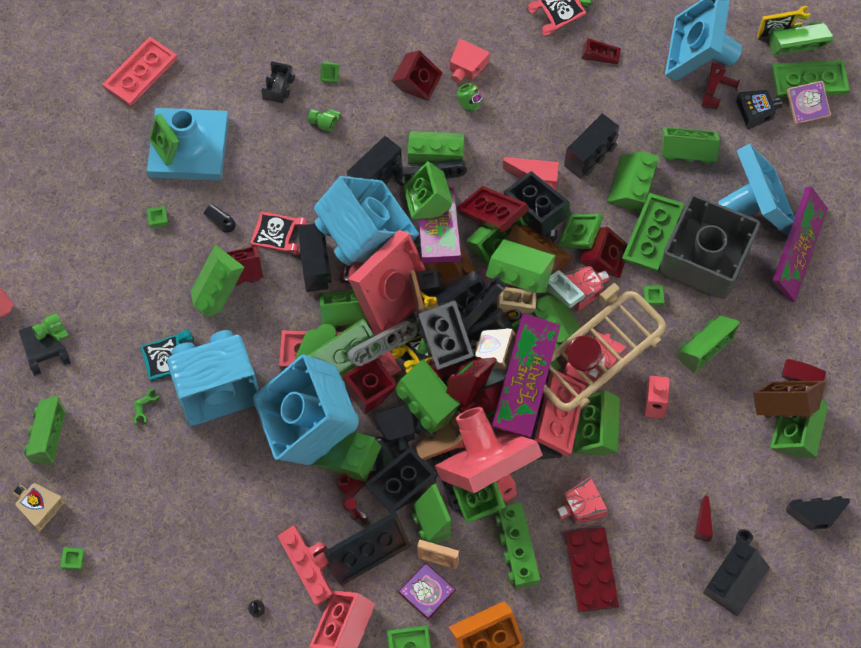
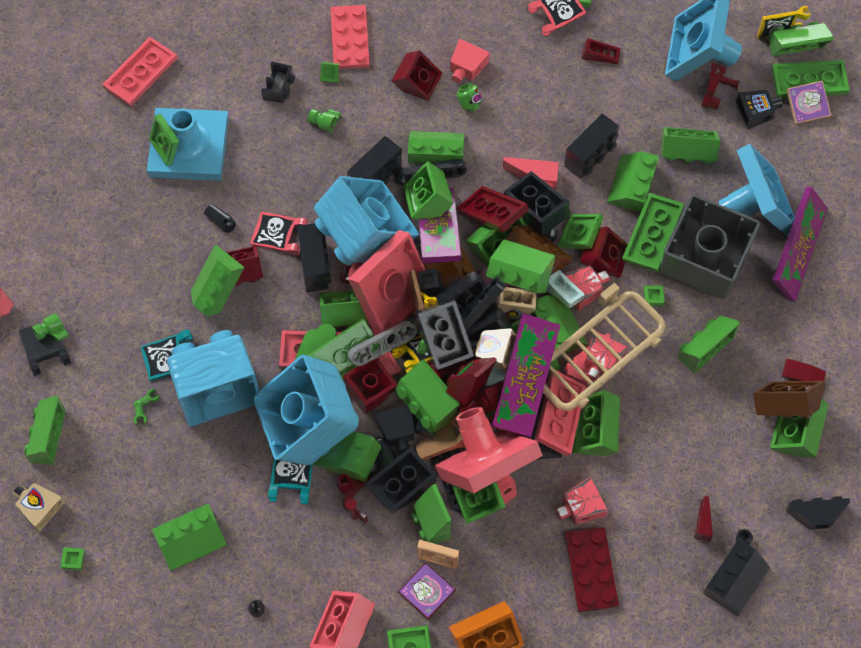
bright green plate [147,206,168,229] -> none
coral plate [278,525,334,606] -> none
black plate [324,512,411,586] -> none
bright green brick [495,503,540,590] -> none
dark red piece [567,335,602,372] -> none
coral torso [644,376,670,419] -> none
none -> bright green slope [152,504,227,571]
none -> flag [268,459,313,504]
none -> coral plate [331,5,370,69]

